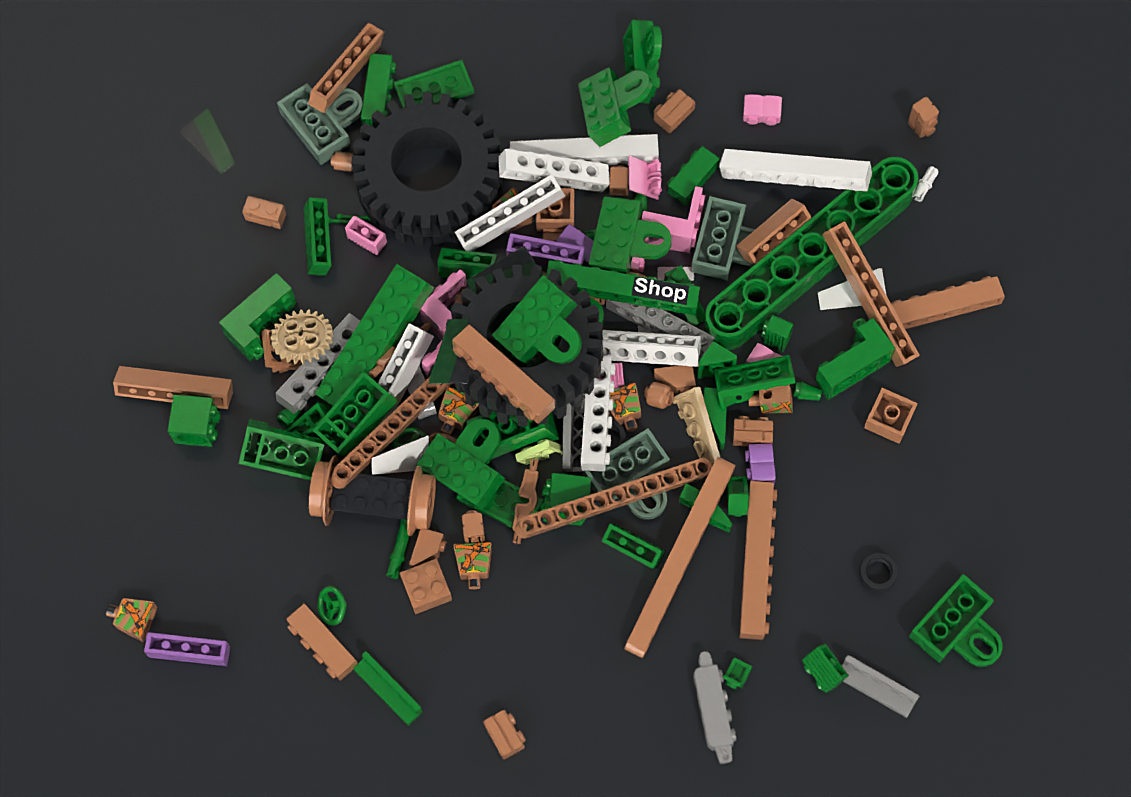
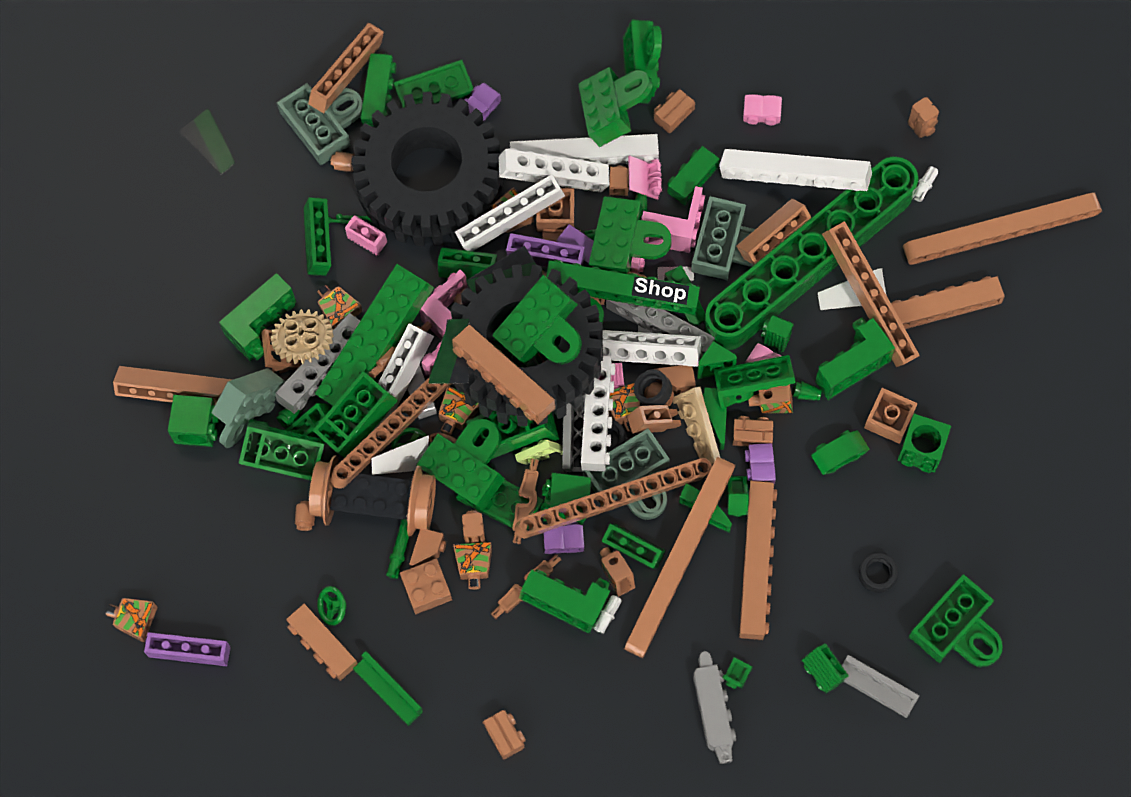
nougat brick [243,196,286,229] -> none
none -> sand green brick [212,368,285,448]
none -> nougat brick [295,501,315,531]
none -> torso [318,285,362,330]
none -> medium lavender brick [464,83,501,121]
none -> nougat piece [490,554,561,619]
none -> green hinge [518,569,610,634]
none -> medium lavender brick [543,522,584,554]
none -> white axle [593,595,622,634]
none -> nougat torso [600,547,635,597]
none -> nougat hinge [627,405,681,434]
none -> black tyre [634,369,672,406]
none -> green brick [811,430,870,475]
none -> green brick [897,414,951,473]
none -> nougat beam [903,193,1102,264]

